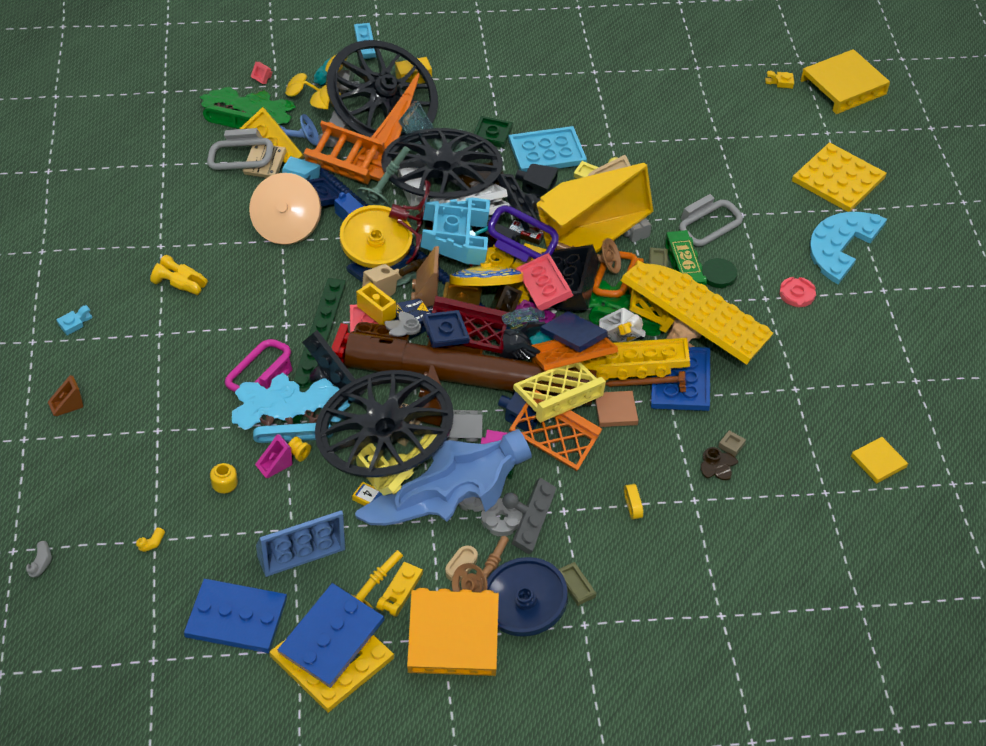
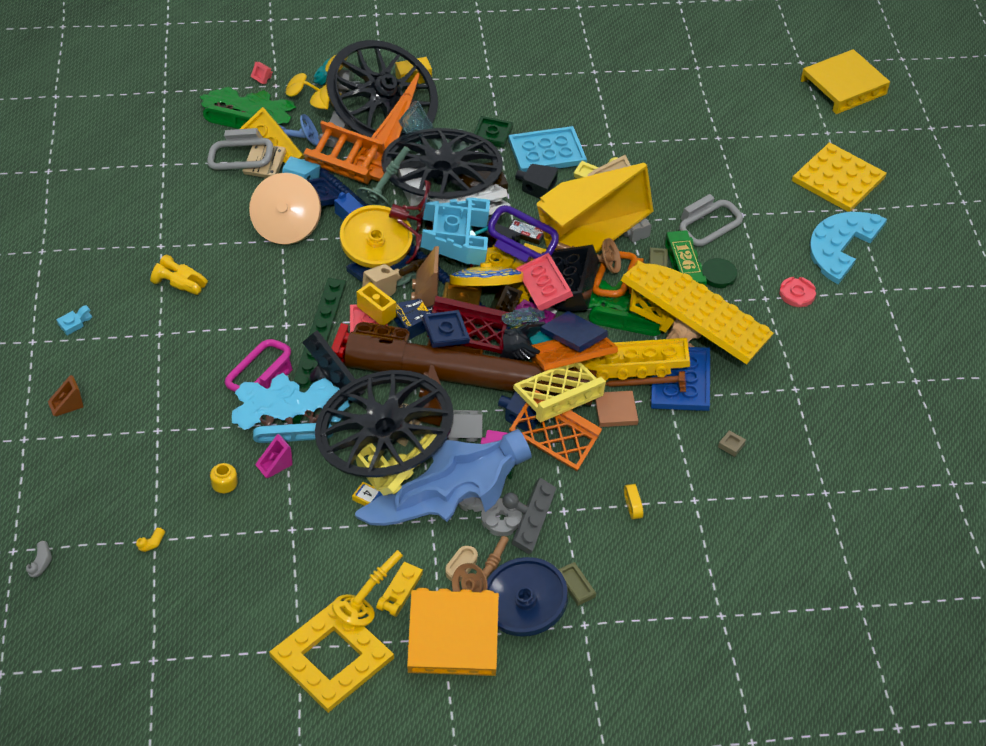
blue plate [184,579,287,653] -> none
medium blue slope [256,510,345,577] -> none
blue plate [277,583,385,688] -> none
yellow wheel [288,436,311,462] -> none
medium azure plate [354,23,376,59] -> none
light grey plate [385,311,421,337] -> none
black plate [497,174,541,232] -> none
white torso [599,308,646,342] -> none
dark brown plate [701,447,738,480] -> none
yellow plate [765,71,794,89] -> none
yellow tile [851,437,908,484] -> none

